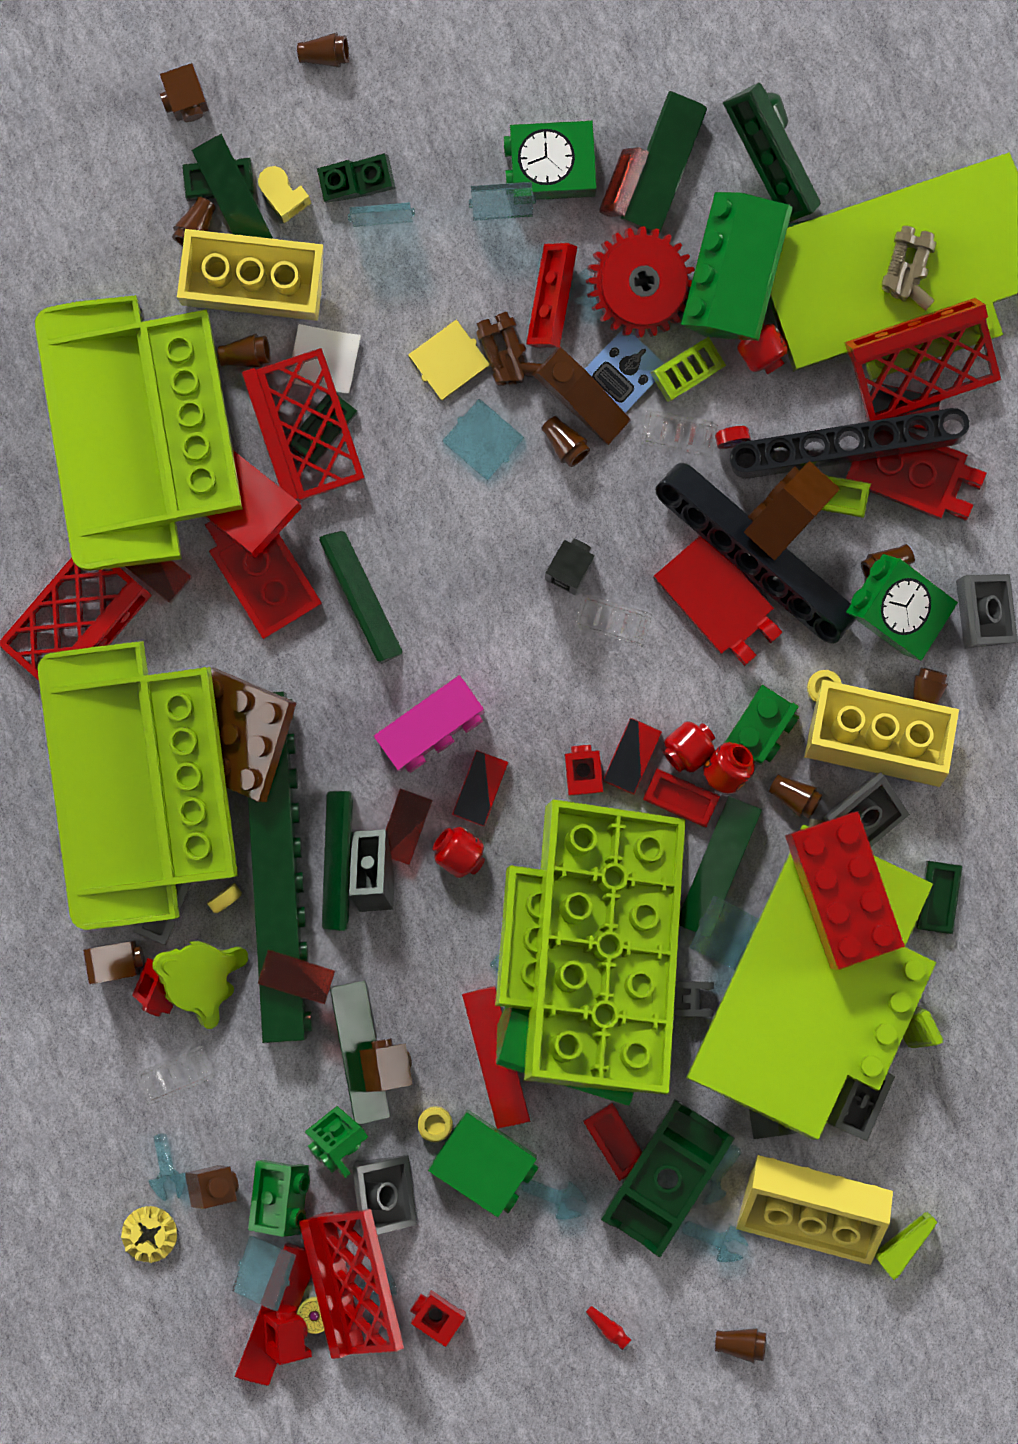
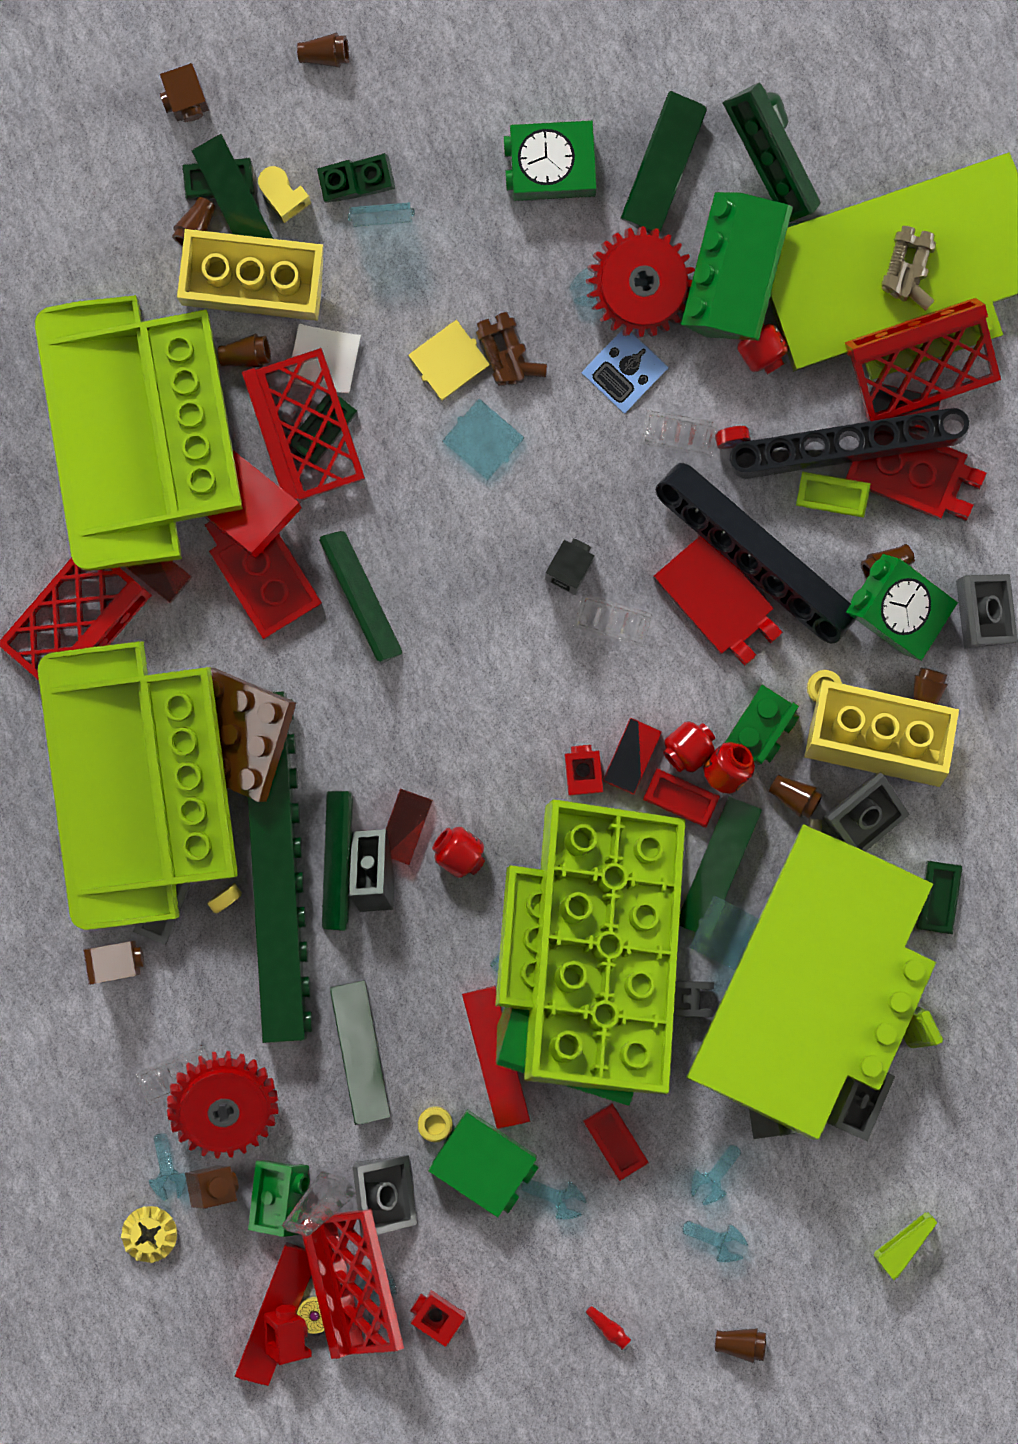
red brick [132,958,174,1017] -> none
lime tile [153,941,248,1029] -> none
clear light blue piece [232,1236,296,1311] -> none
clear red tile [258,949,336,1004] -> none
green bracket [305,1106,368,1178] -> none
brick [359,1038,413,1092] -> none
dark pink brick [374,675,485,773] -> none
black tile [452,750,509,827] -> none
clear light blue piece [469,182,536,221] -> none
red plate [526,243,578,348] -> none
reddish brown slope [533,347,631,445] -> none
reddish brown cone [541,416,590,467] -> none
clear red tile [599,147,649,217] -> none
dark green piece [601,1099,735,1258] -> none
lime slope [650,336,726,402] -> none
light yellow slope [736,1155,893,1265] -> none
reddish brown brick [744,461,840,560] -> none
red brick [785,811,905,970] -> none
none -> red gear [167,1051,279,1159]
none -> clear slope [282,1171,356,1237]

